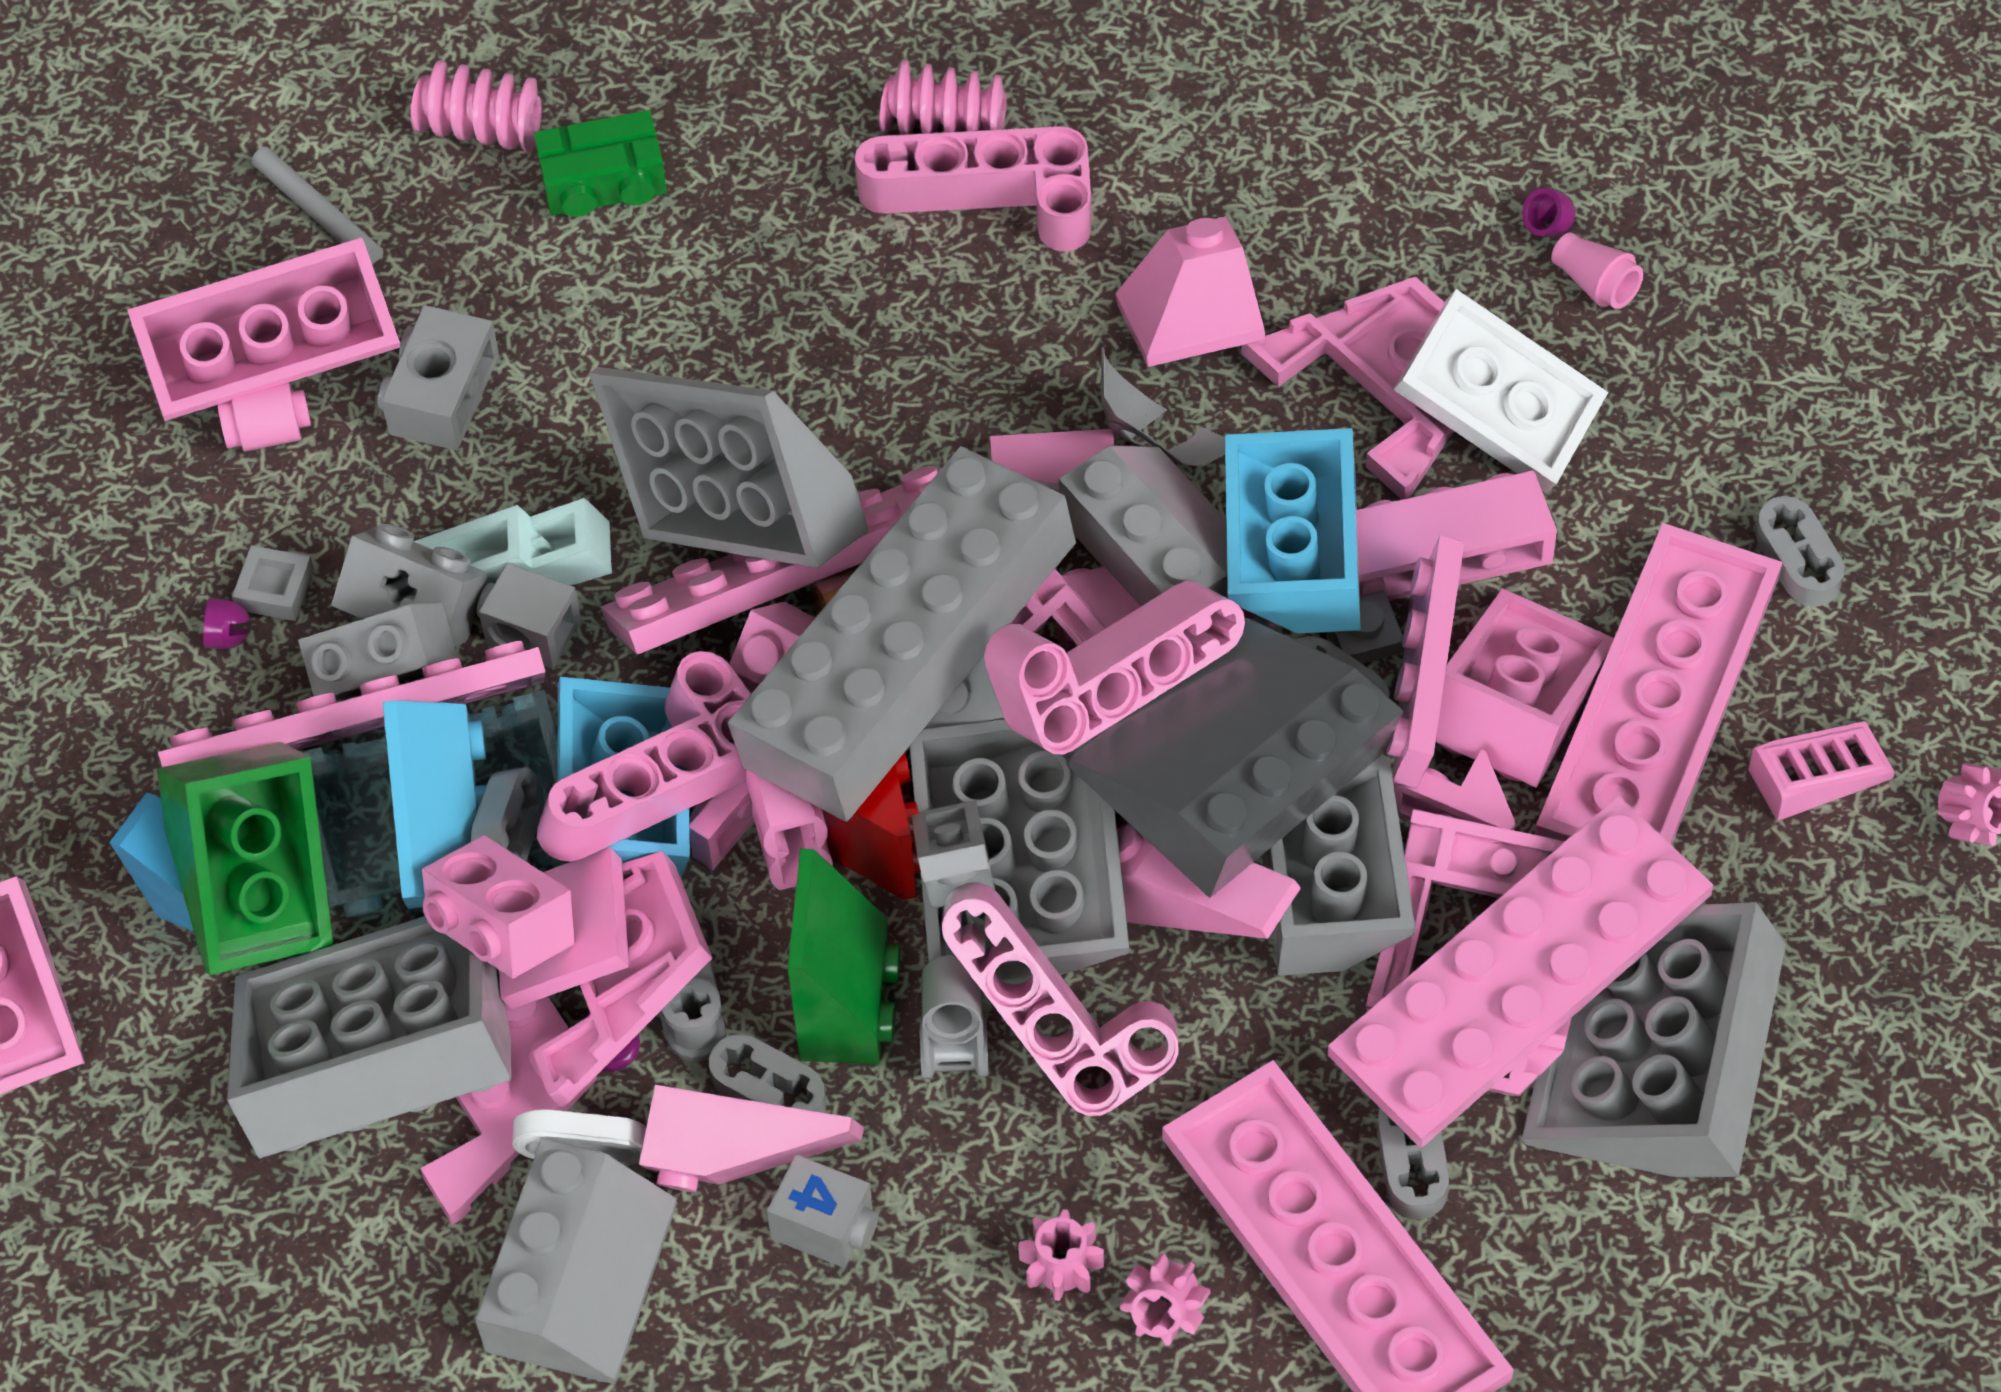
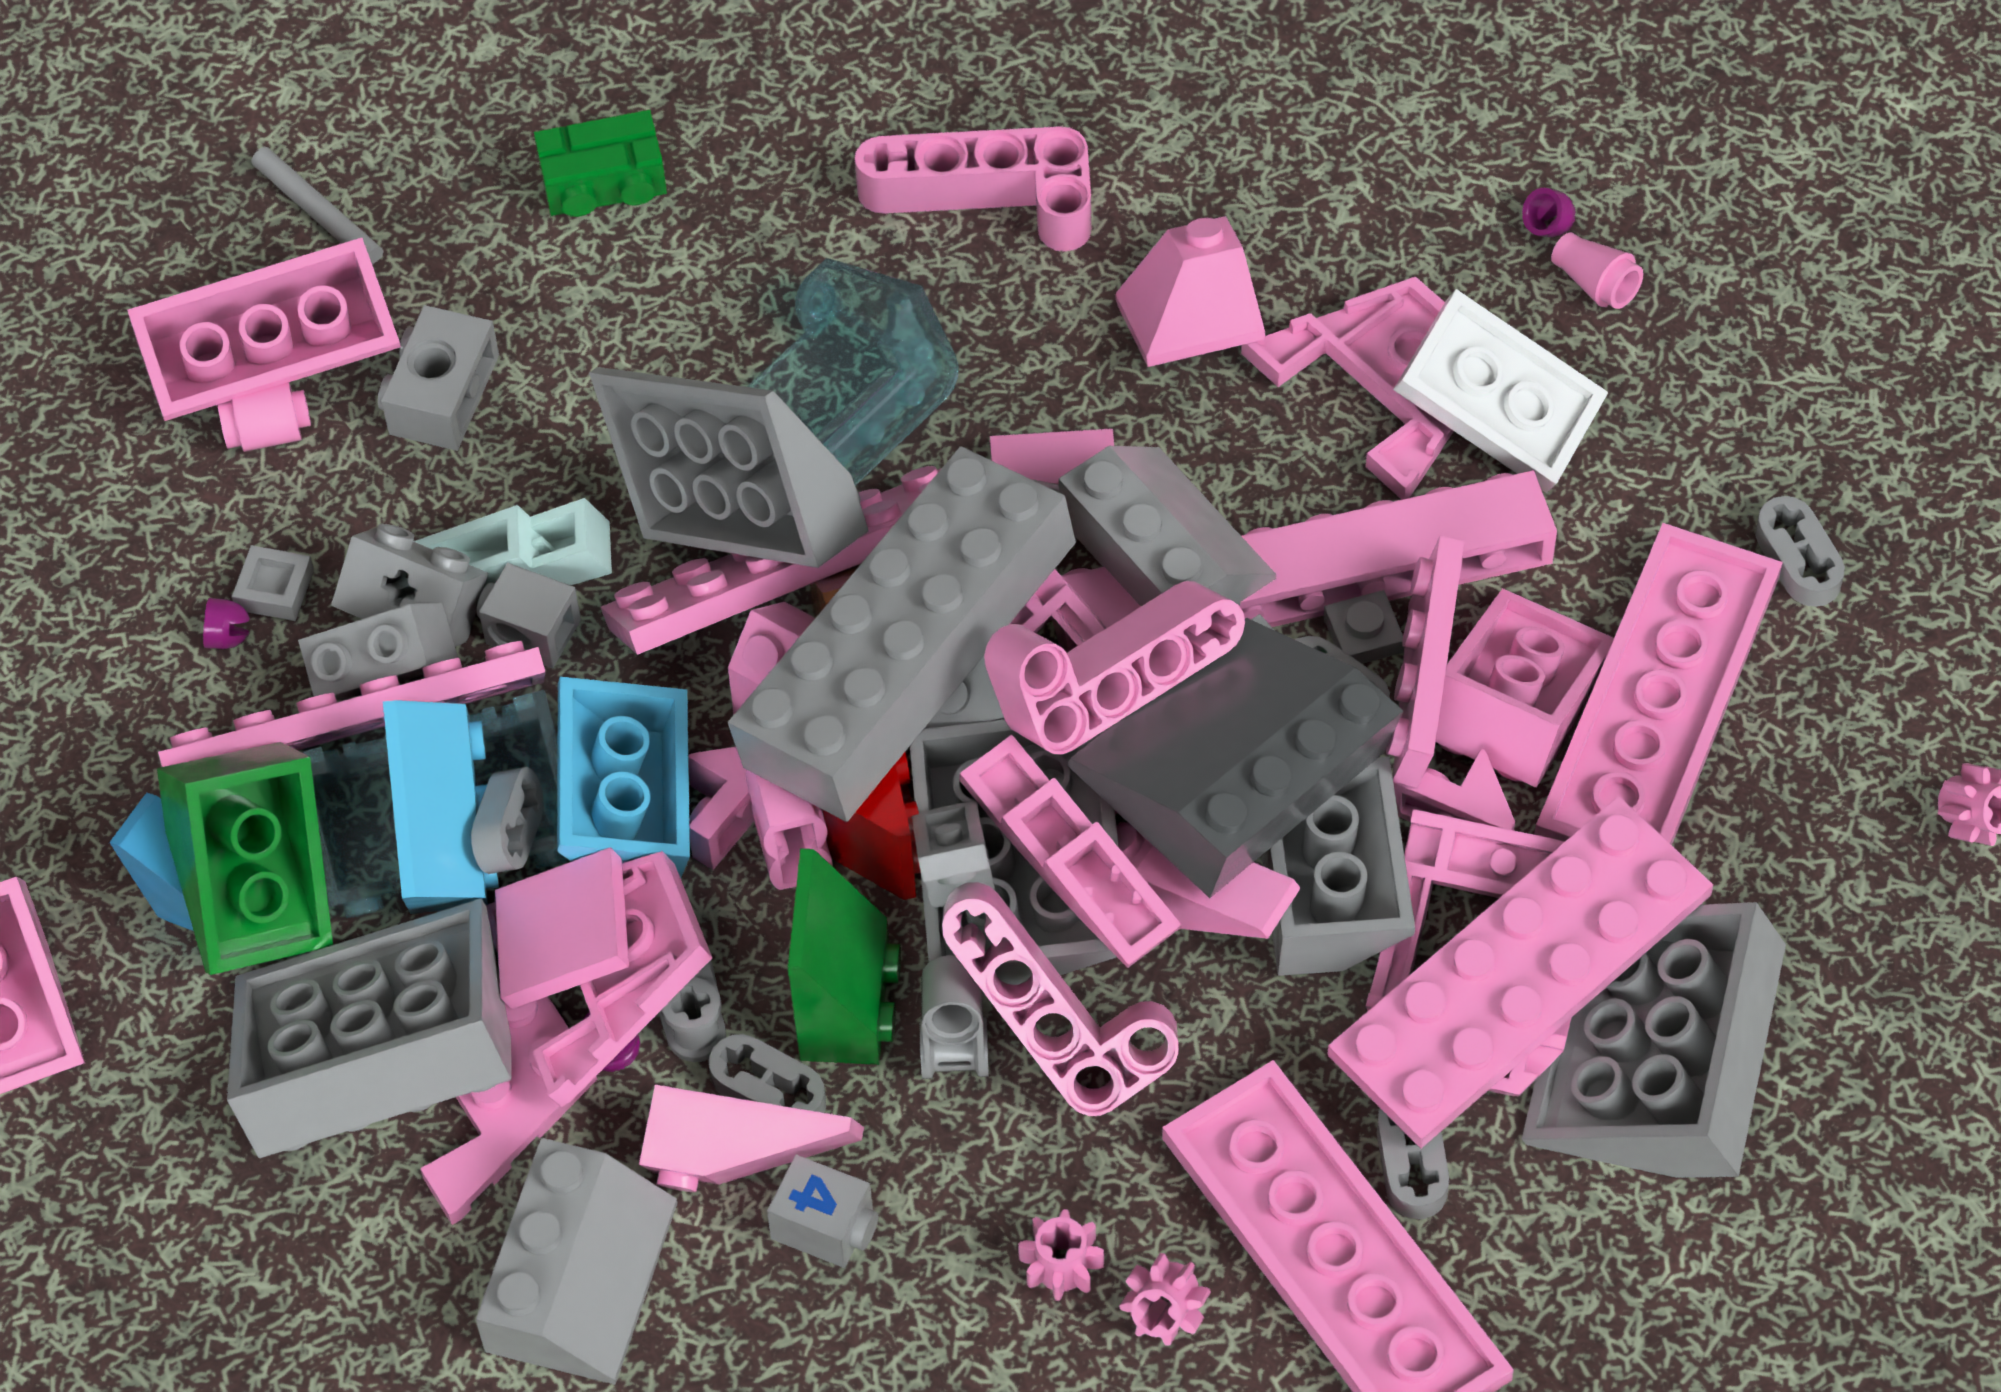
bright pink piece [411,60,541,153] -> none
bright pink brick [422,835,575,979] -> none
white tile [512,1110,646,1166] -> none
bright pink beam [537,651,751,862] -> none
bright pink piece [879,60,1007,135] -> none
light grey piece [1101,347,1225,466] -> none
medium azure slope [1225,428,1361,633] -> none
bright pink slope [1748,721,1895,821] -> none
none -> clear light blue windscreen [747,258,959,486]
none -> bright pink slope [959,735,1181,968]

